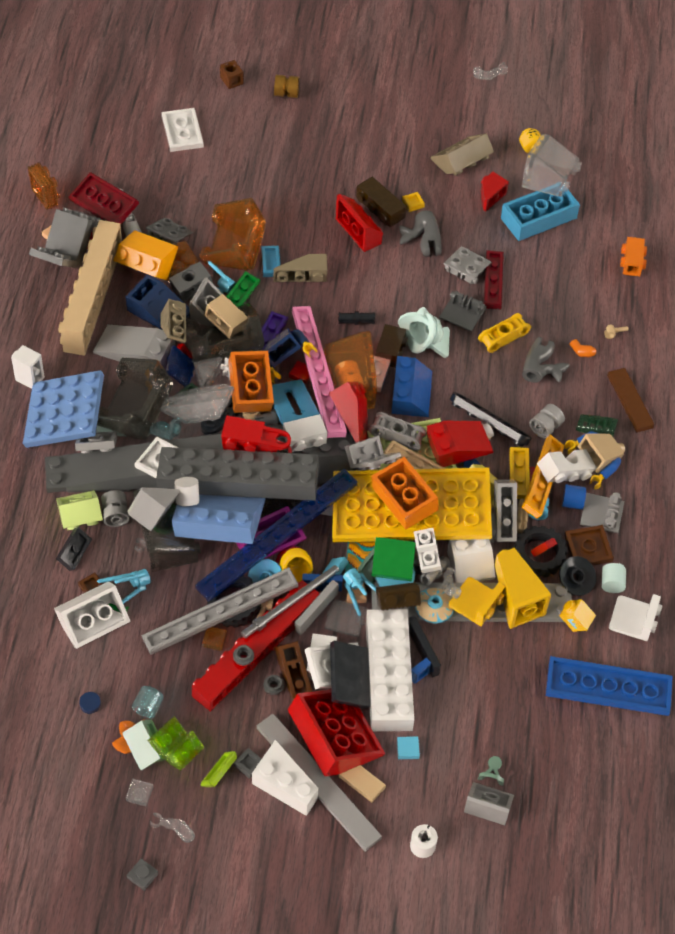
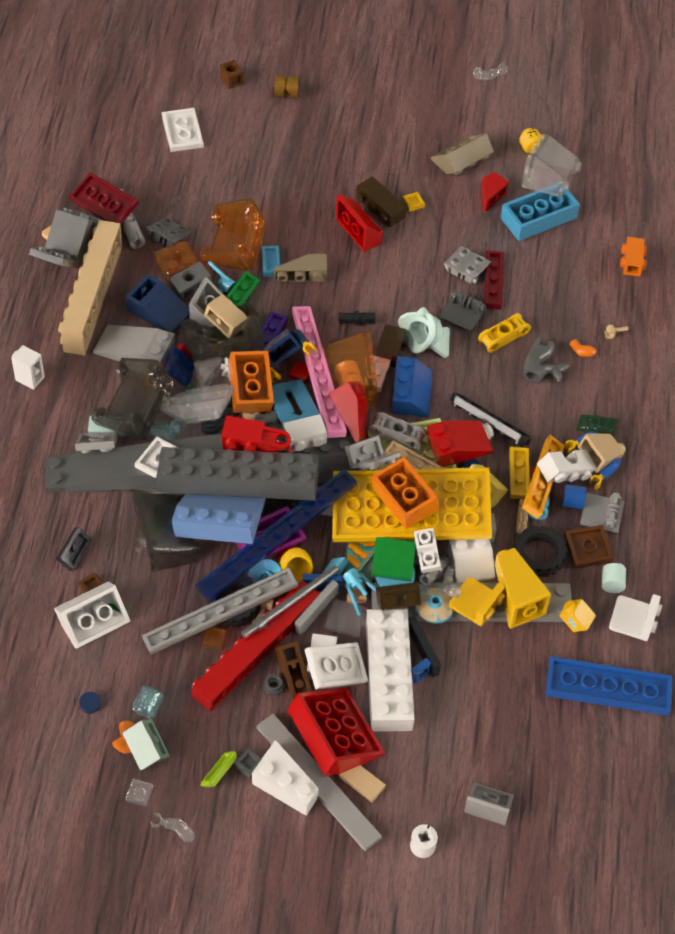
medium blue plate [23,370,104,448] -> none
clear orange brick [28,162,60,210] -> none
yellowish green slope [56,490,103,530] -> none
medium azure plant [97,569,151,604] -> none
light grey wheel [101,490,129,527] -> none
light orange slope [113,230,179,280] -> none
light grey slope [127,487,179,531] -> none
dark grey plate [127,859,158,891] -> none
clear neon green slope [147,716,204,770] -> none
dark tan slope [161,299,186,343] -> none
white piece [174,477,200,506] -> none
dark grey plate [233,645,254,666] -> none
black tile [330,640,371,709] -> none
medium azure tile [397,737,420,759] -> none
dark grey piece [399,211,442,257] -> none
sand green piece [477,756,504,786] -> none
light grey brick [494,479,517,542] -> none
light grey wheel [529,404,565,439] -> none
red tile [531,538,558,557] -> none
black dish [559,556,596,596] -> none
reddish brown tile [607,368,655,433] -> none

